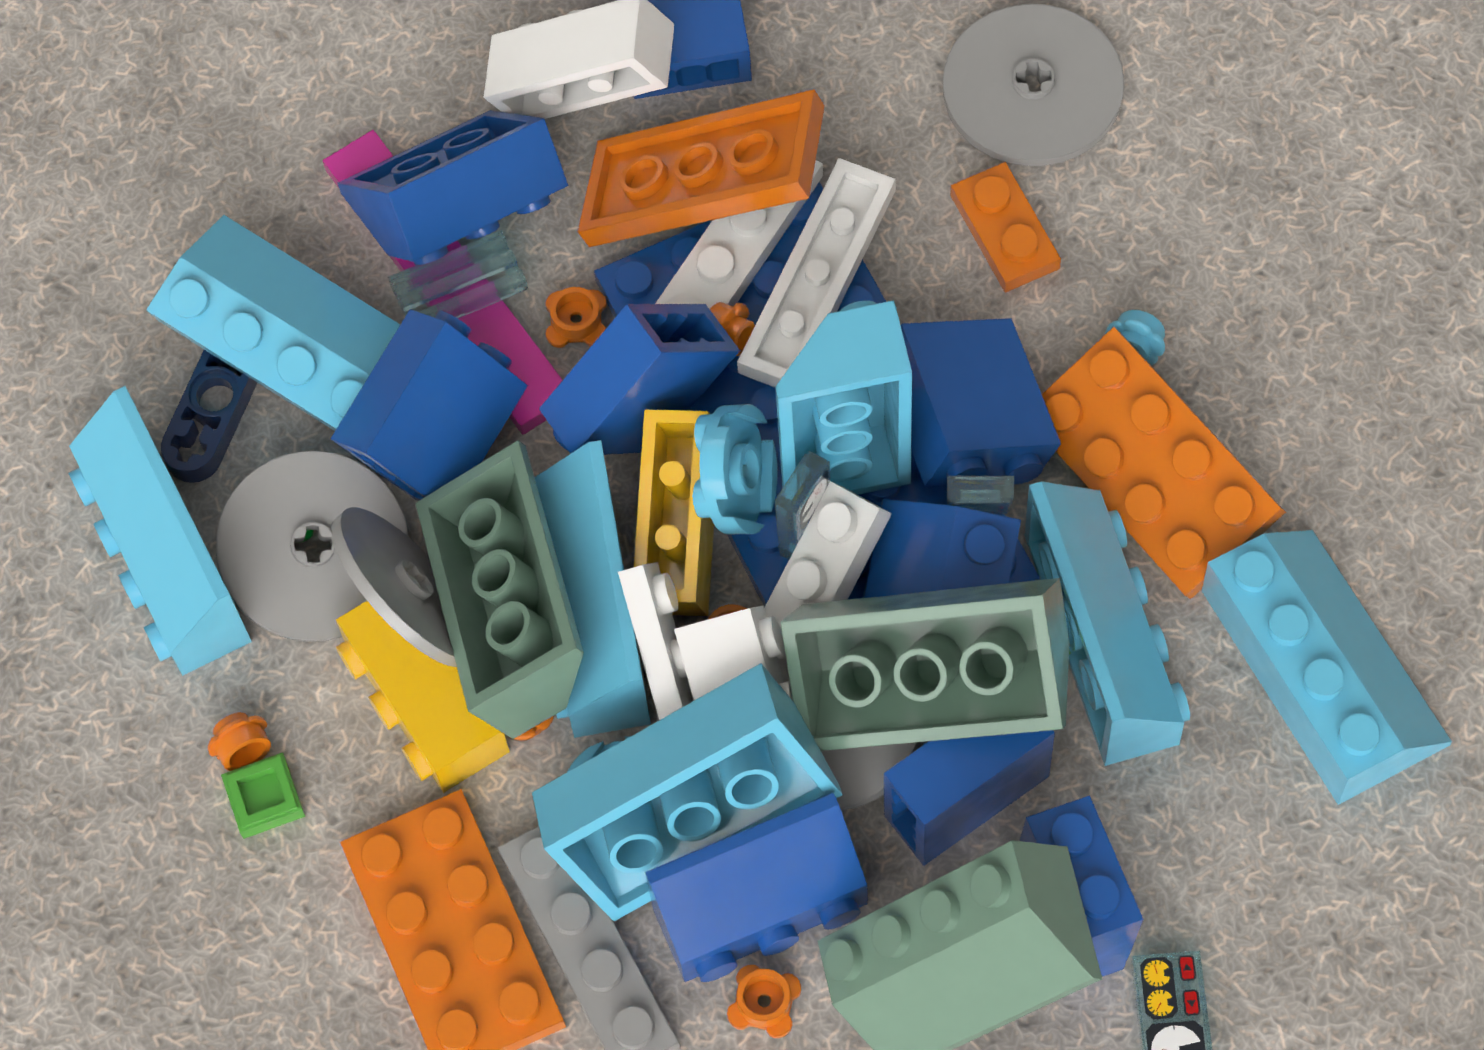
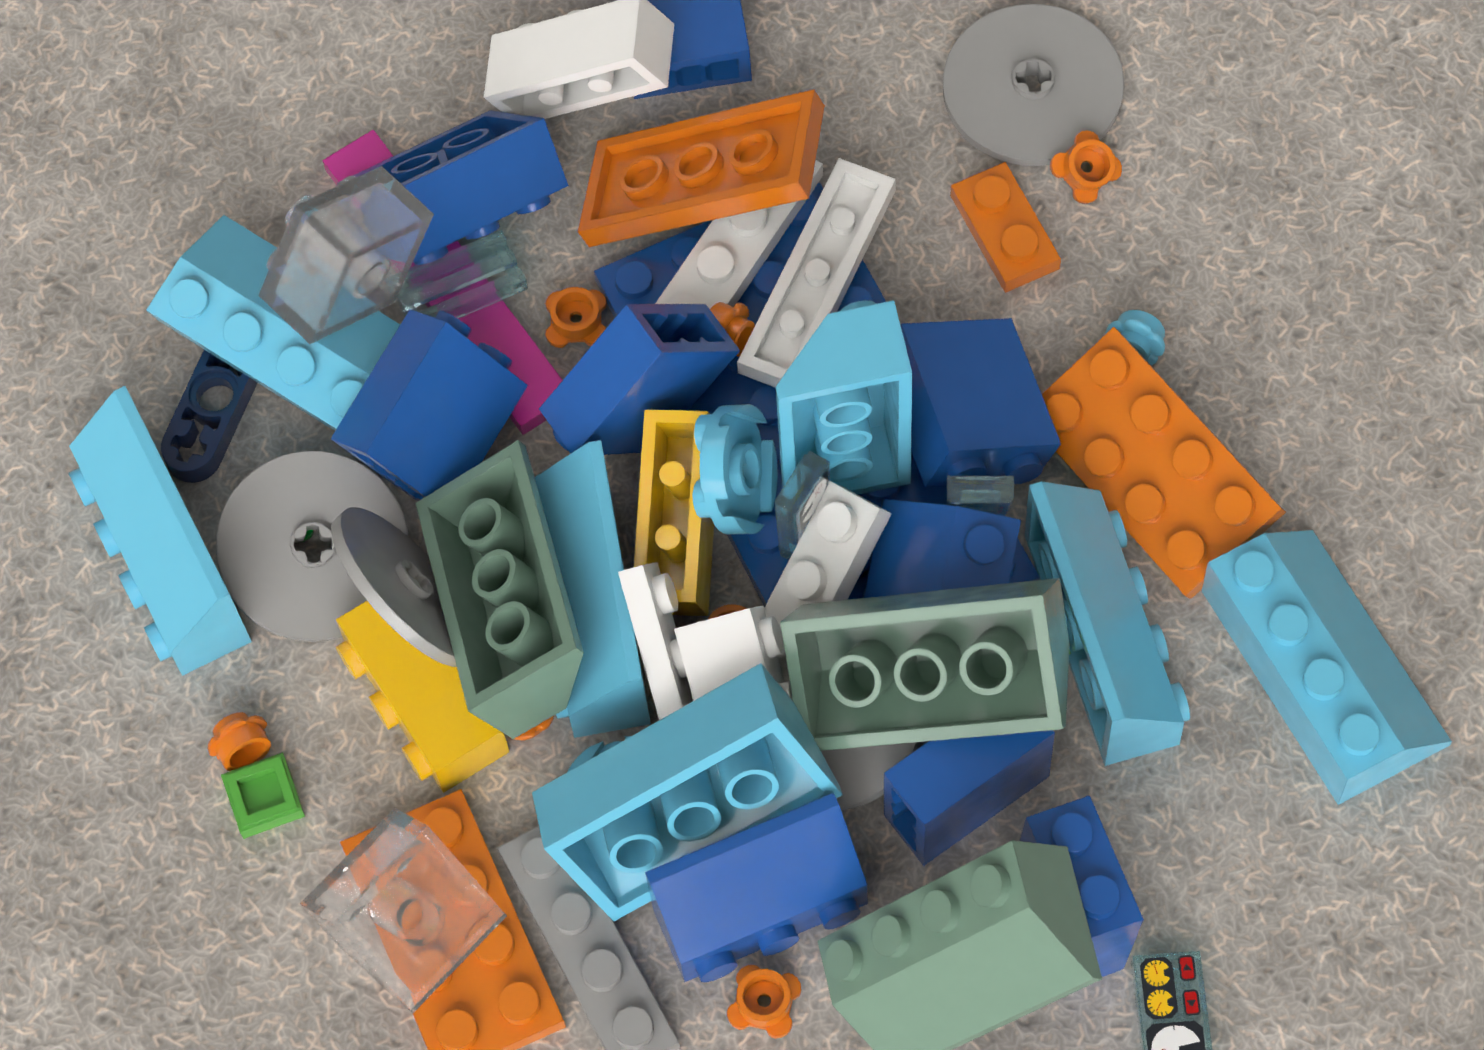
none -> clear brick [258,166,434,344]
none -> clear slope [300,808,507,1013]
none -> orange plate [1050,130,1122,204]

